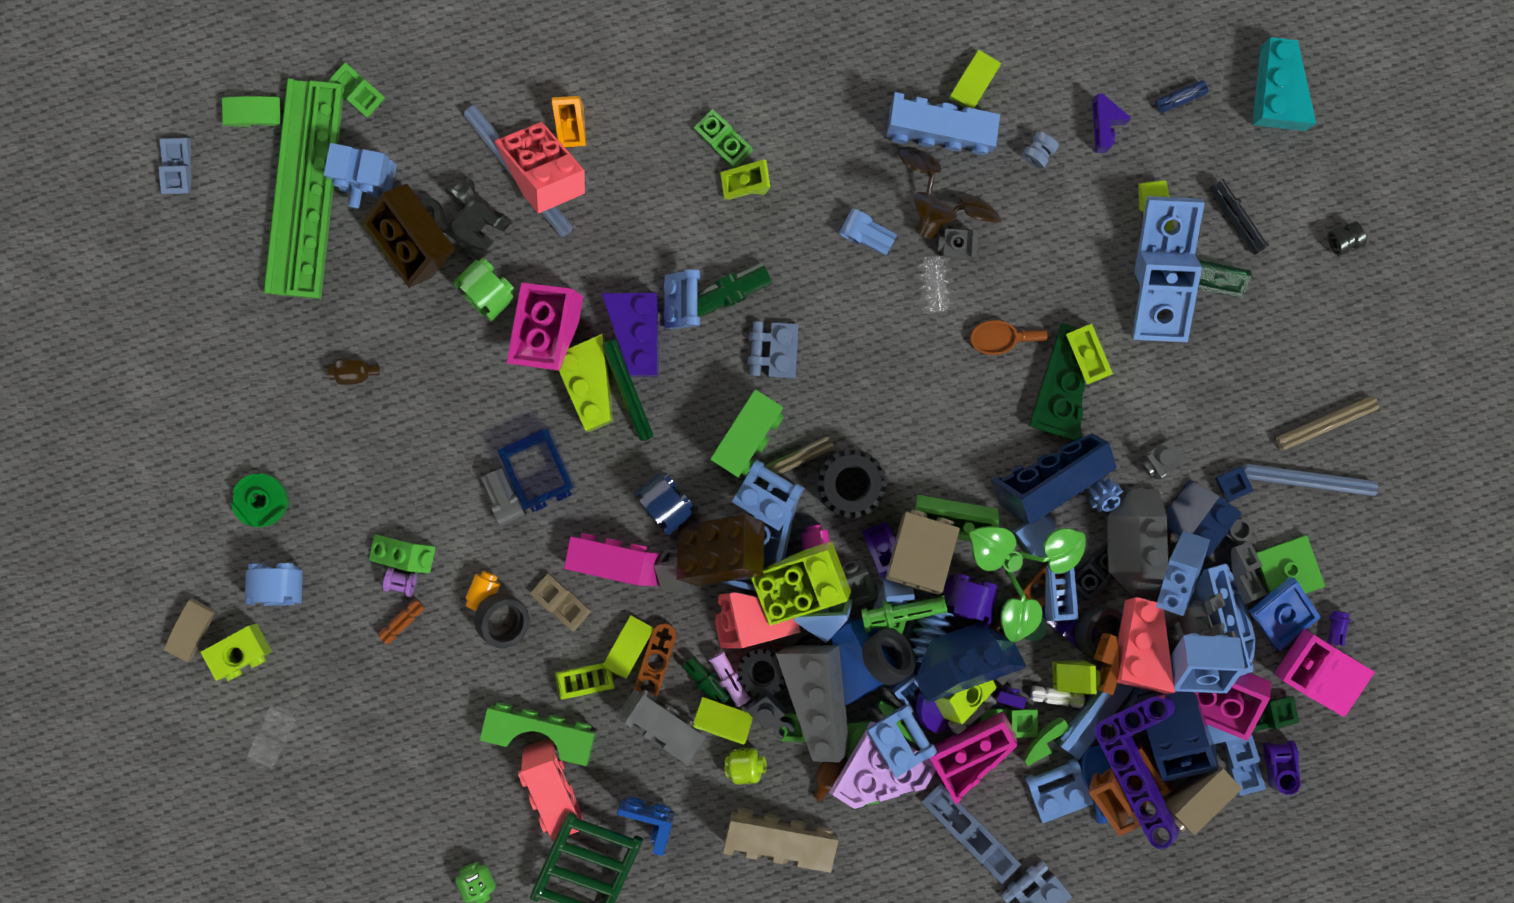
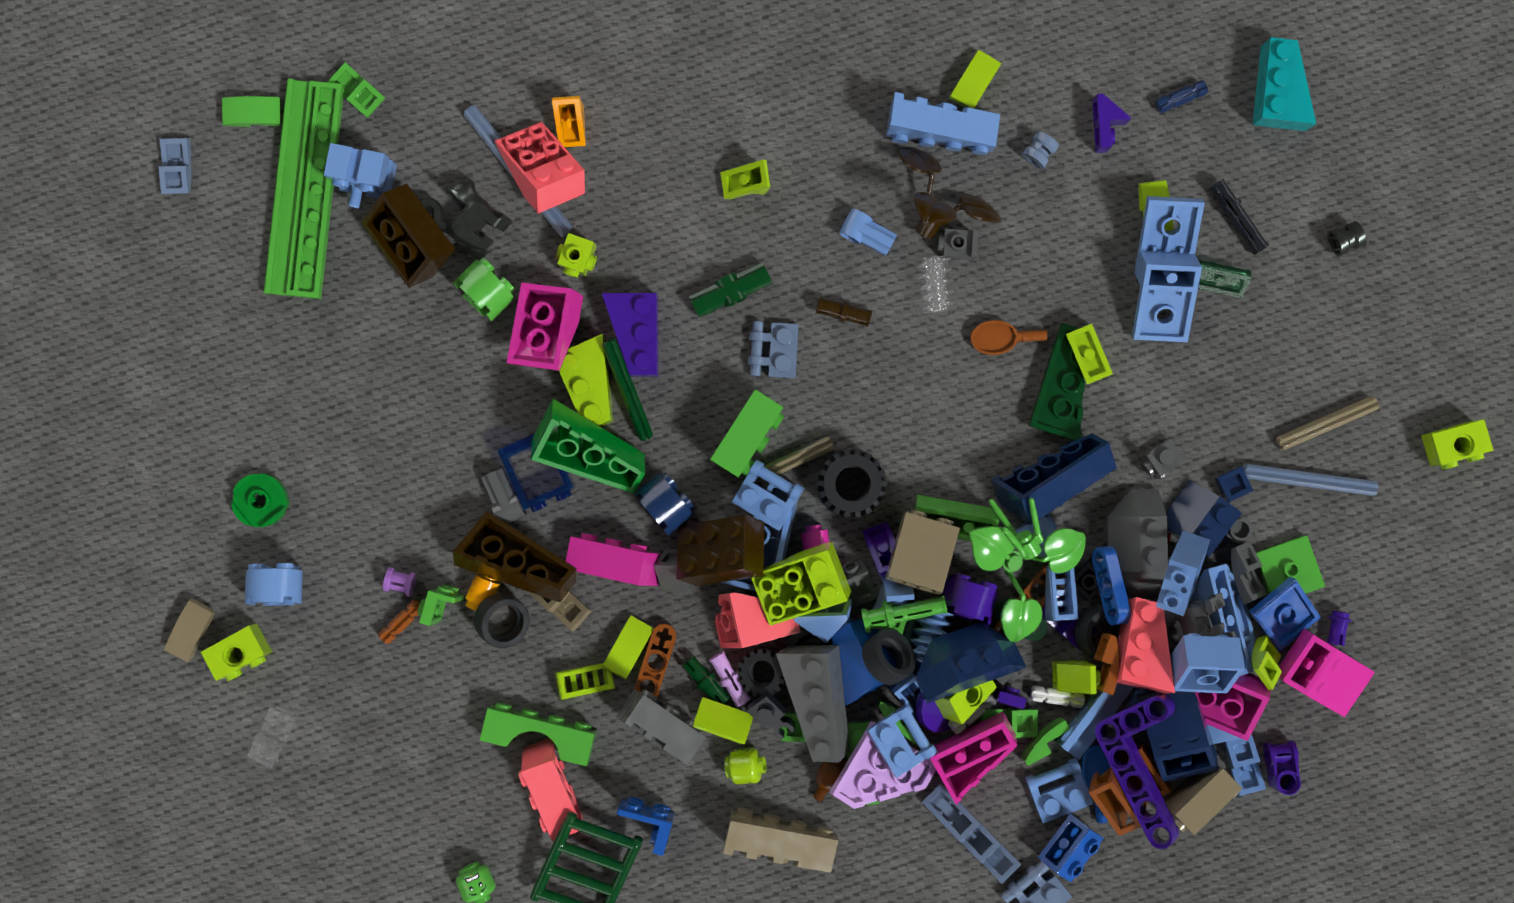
dark brown plant [328,358,380,385] -> none
bright green bracket [369,535,436,573] -> none
medium blue plate [664,270,700,329] -> none
bright green slope [694,109,753,168] -> none
medium blue gear [1087,478,1123,512] -> none
dark green slope [1252,696,1300,733] -> none
none -> bright green bracket [418,584,465,626]
none -> dark brown wedge [453,511,577,603]
none -> green wedge [531,399,645,493]
none -> lime brick [556,233,597,278]
none -> dark brown pin [815,297,872,327]
none -> bright green plant [989,498,1045,560]
none -> blue brick [1038,813,1104,882]
none -> blue beam [1092,546,1131,625]
none -> lime slope [1251,635,1282,690]
none -> lime brick [1421,419,1494,470]

